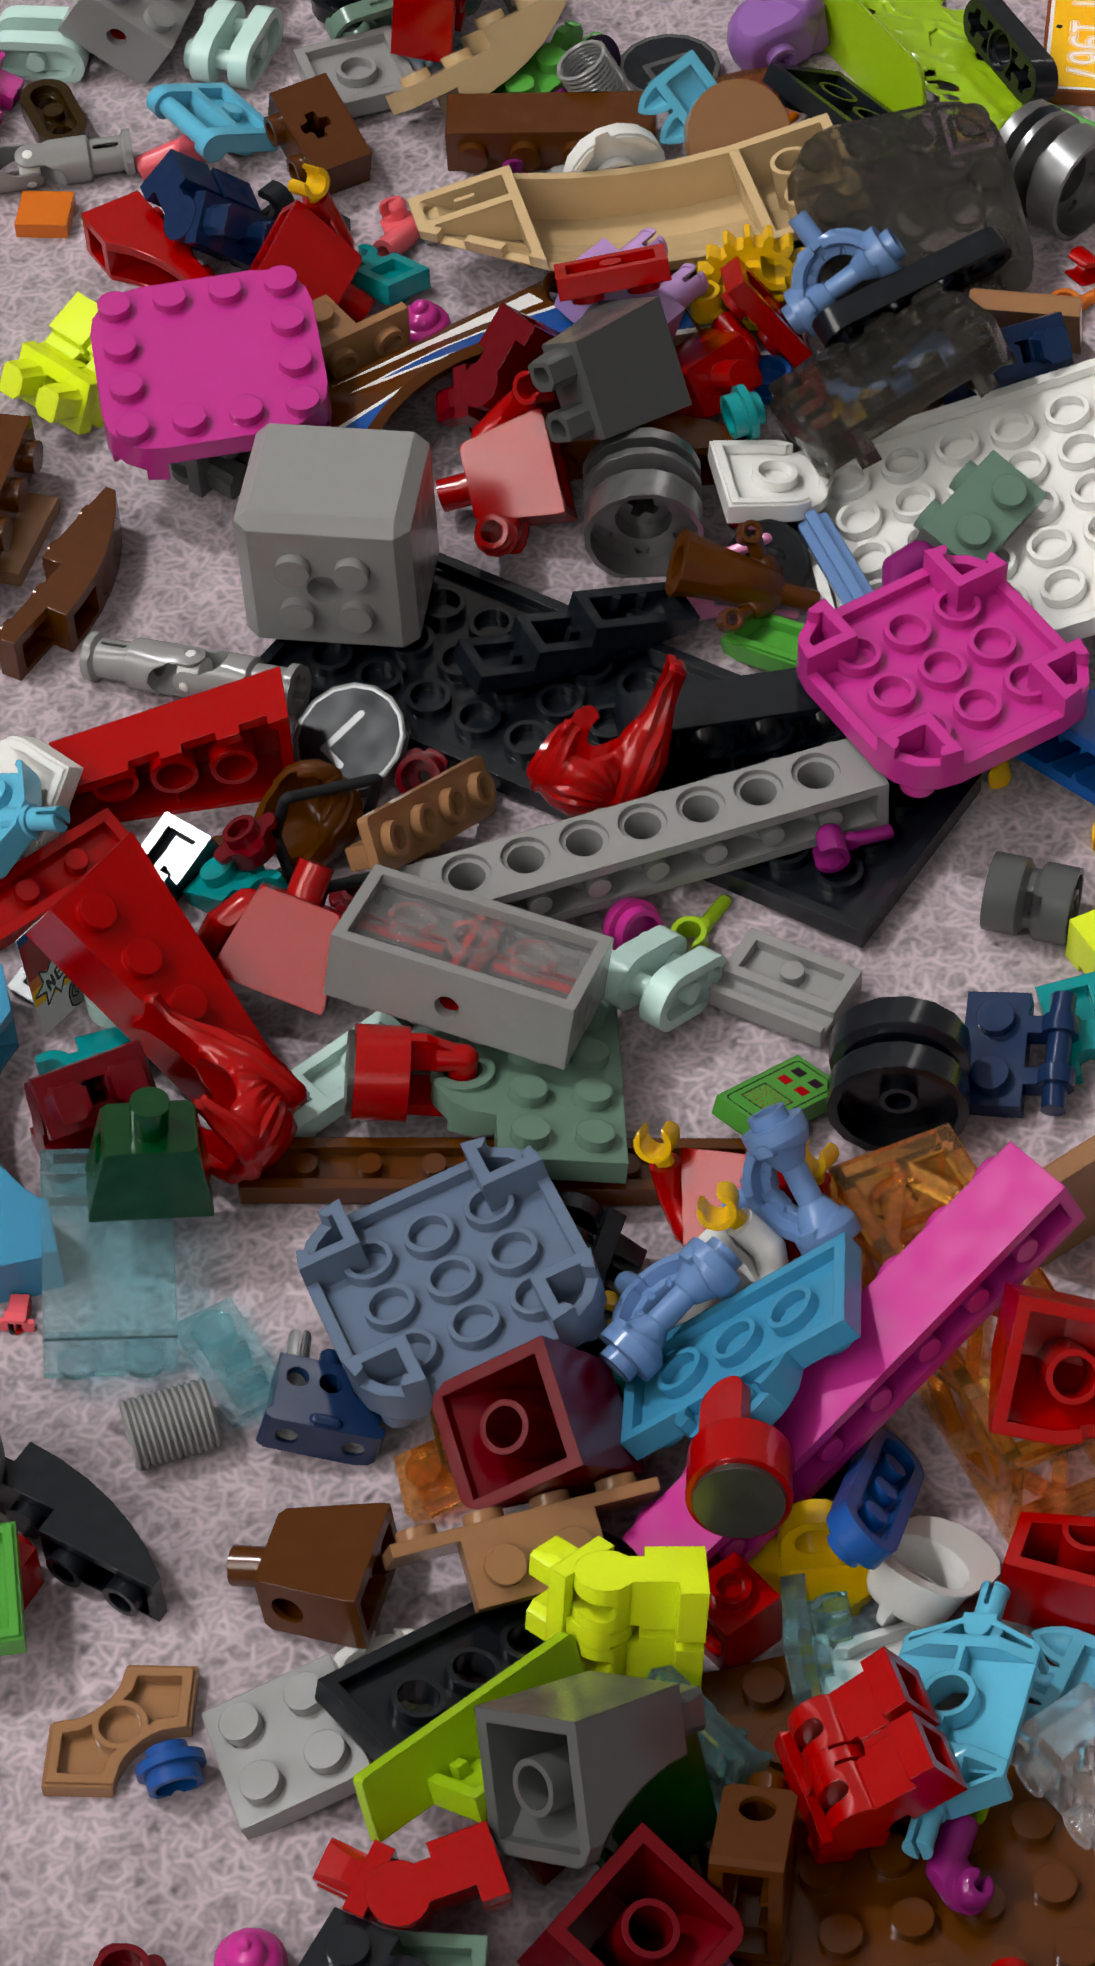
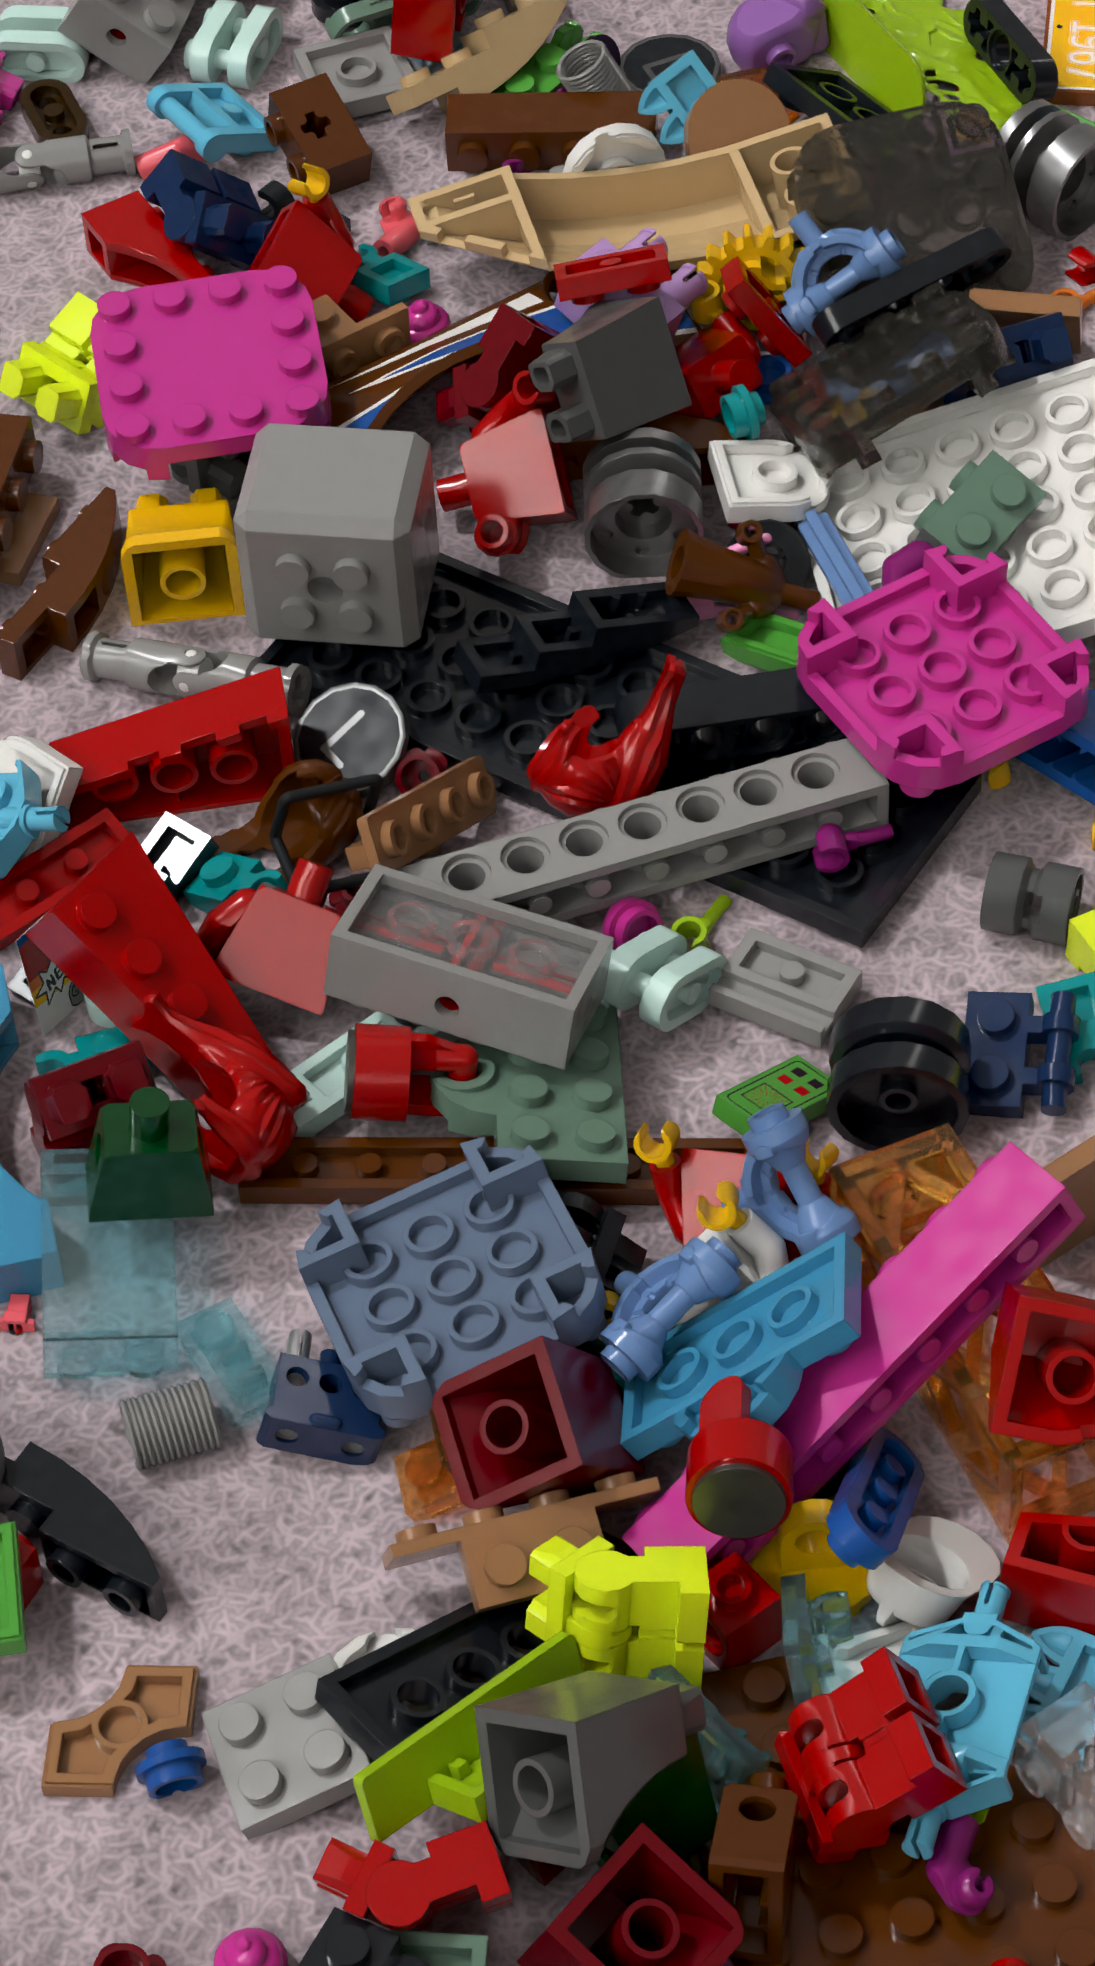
orange tile [14,191,76,238] -> none
dark red plate [214,812,278,871] -> none
reddish brown torso [227,1503,397,1649] -> none
none -> yellow hips [121,487,246,626]

